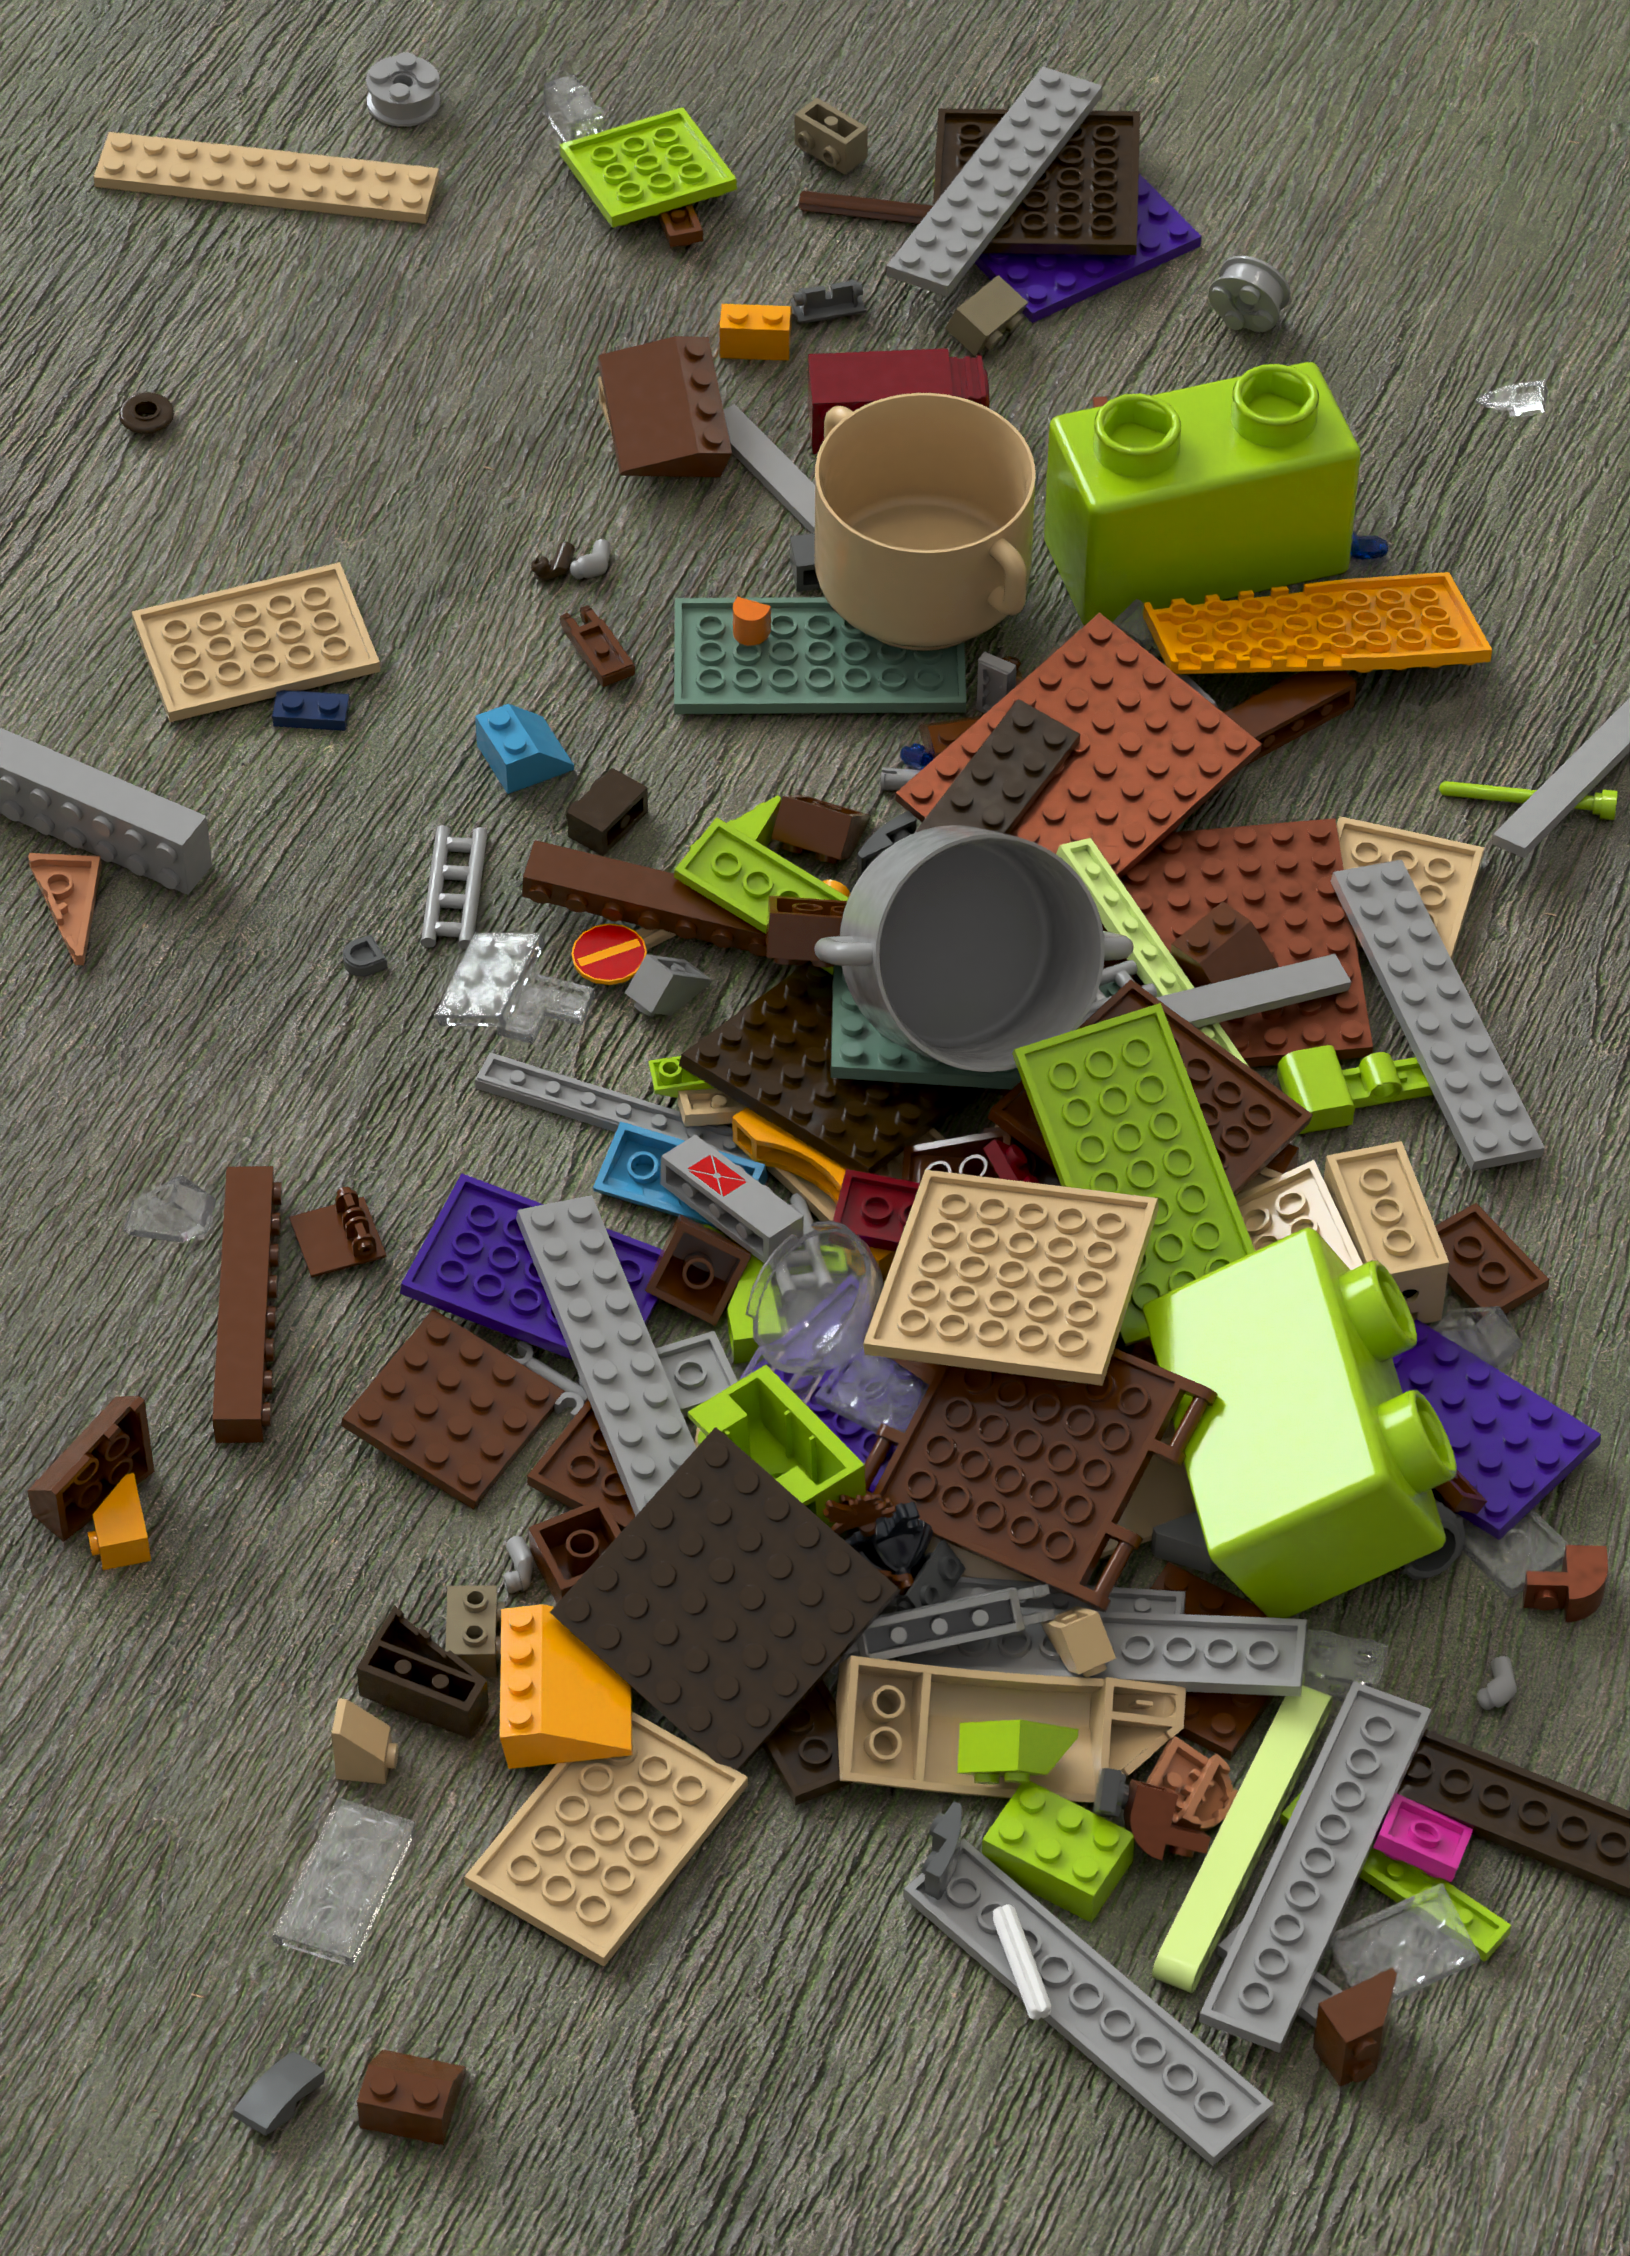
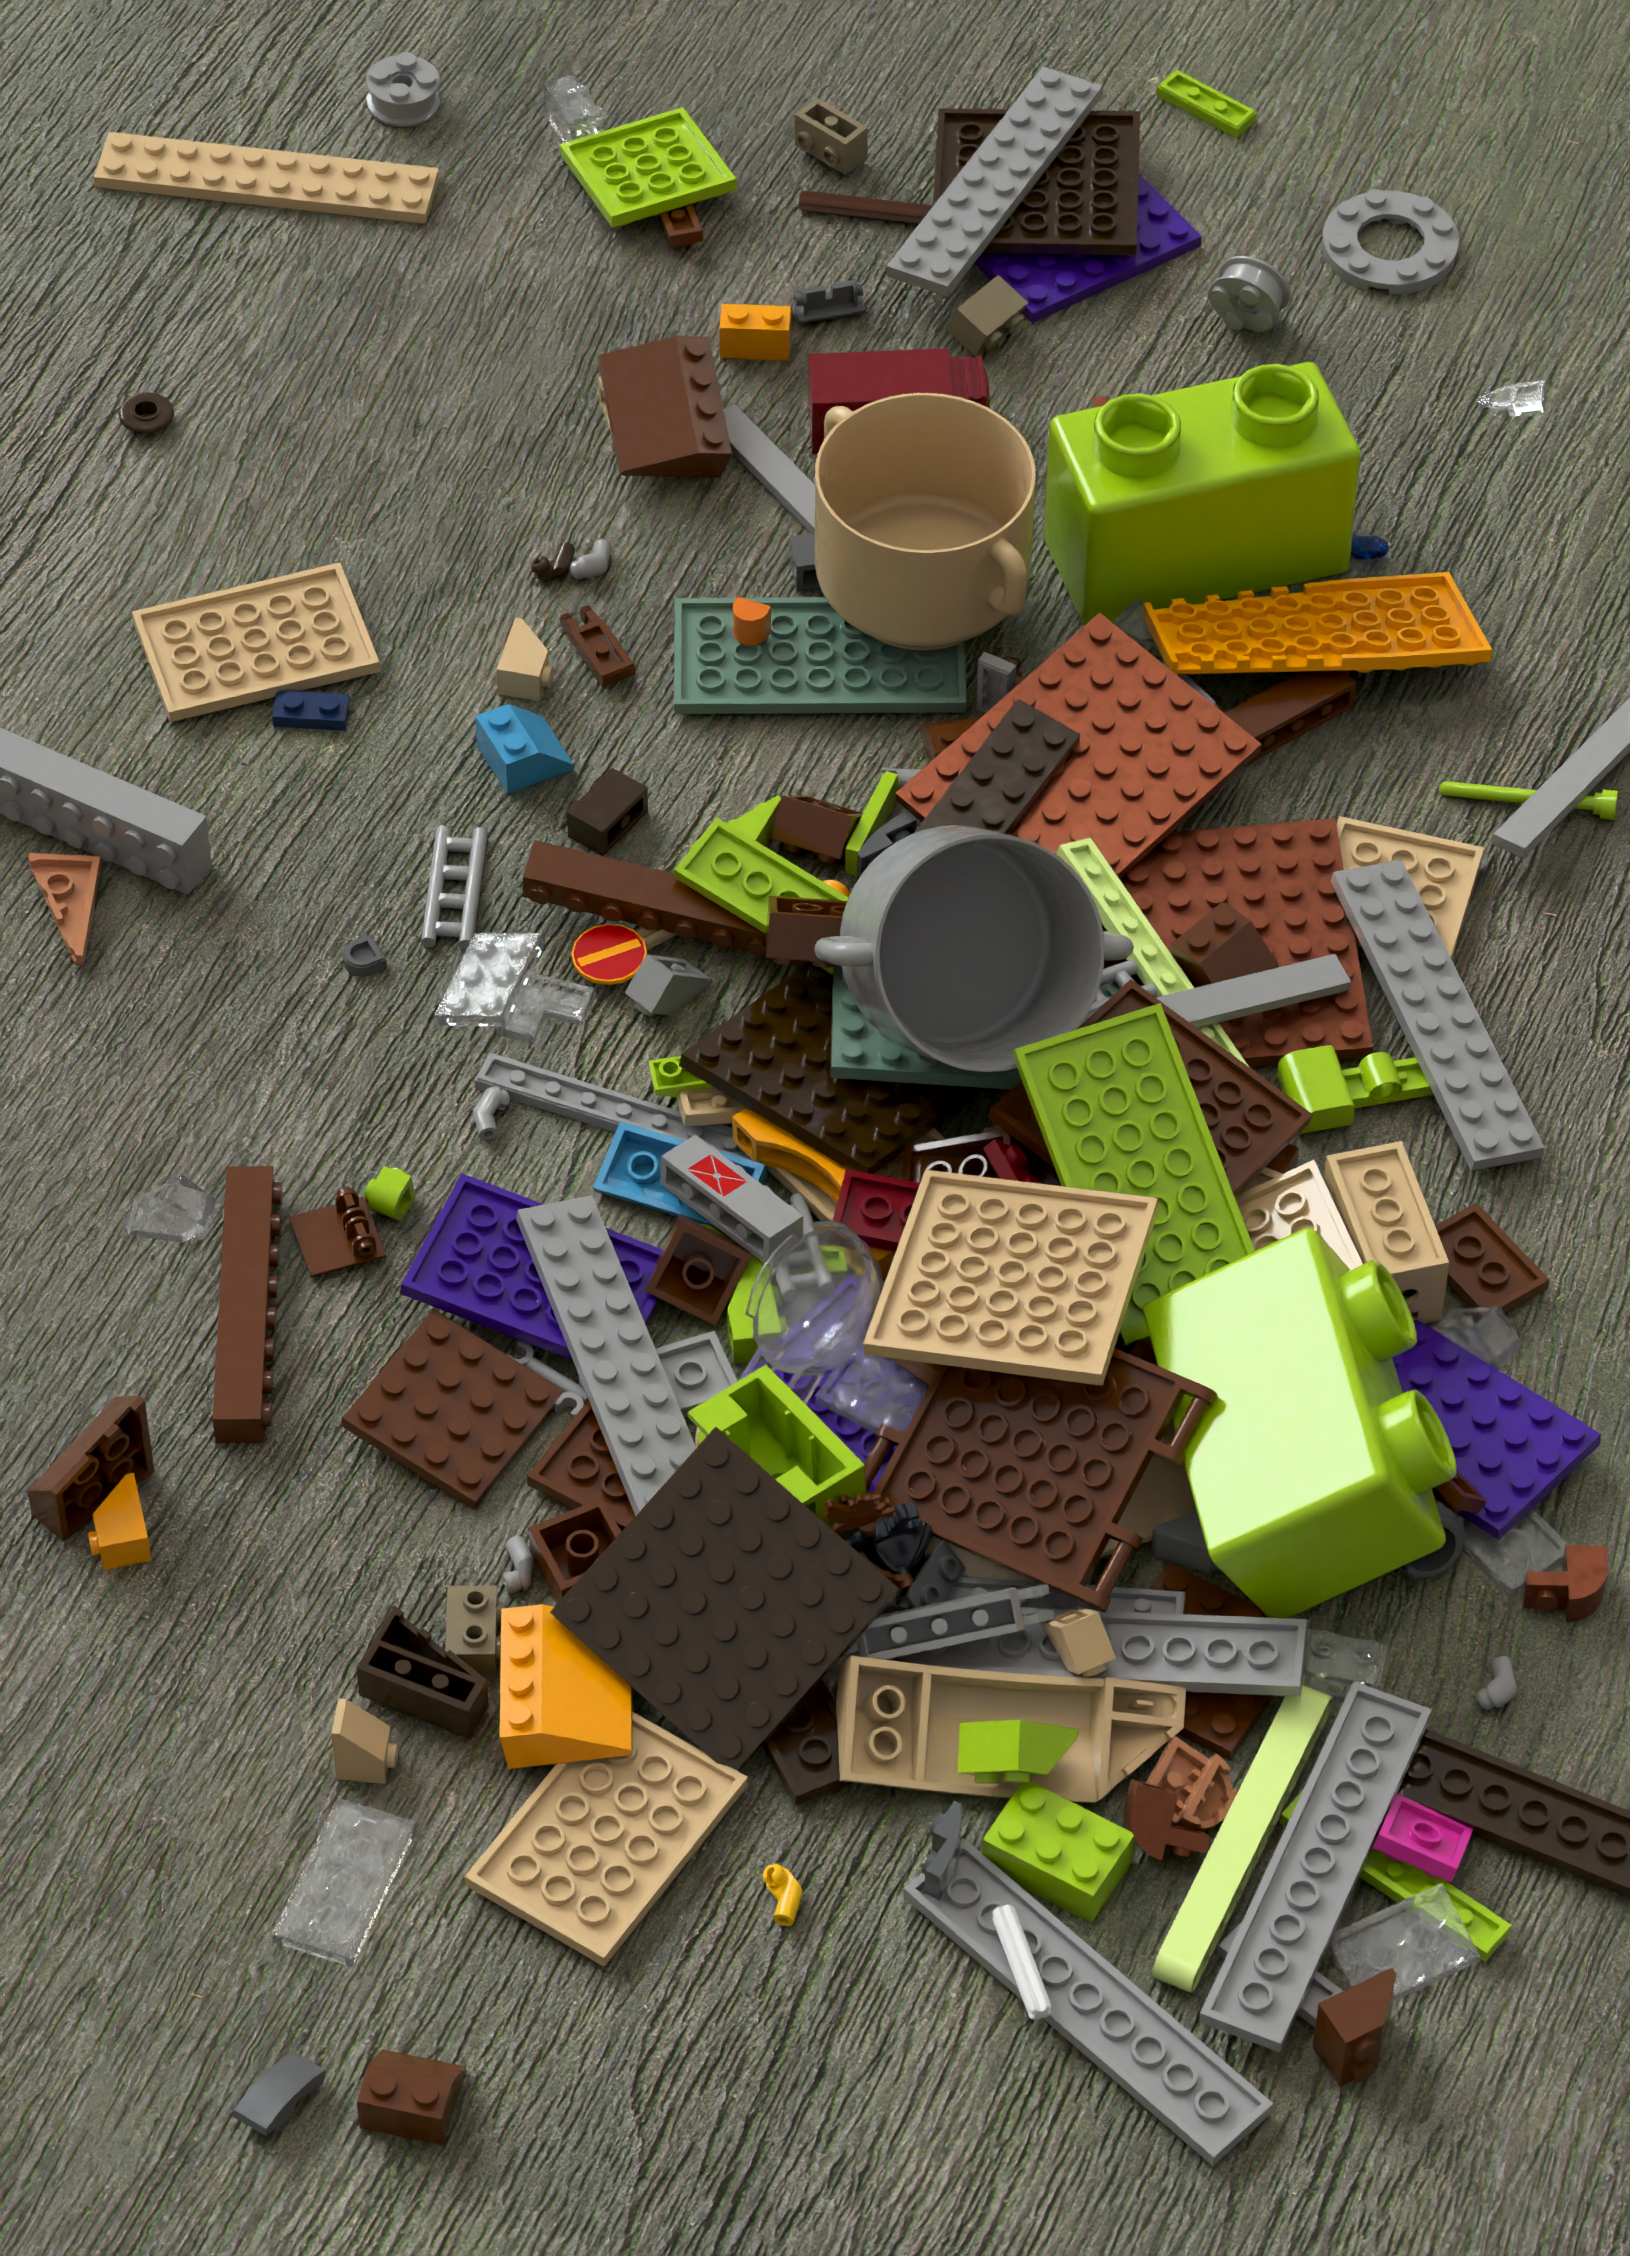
clear blue arm [900,743,934,770] -> none
dark grey slope [1093,1768,1129,1817] -> none
none -> lime plate [365,1166,415,1220]
none -> light grey arm [473,1086,510,1140]
none -> tan slope [497,618,554,701]
none -> yellow arm [763,1864,803,1926]
none -> lime tile [845,771,898,876]
none -> lime tile [1156,70,1257,138]
none -> light grey plate [1322,189,1459,294]

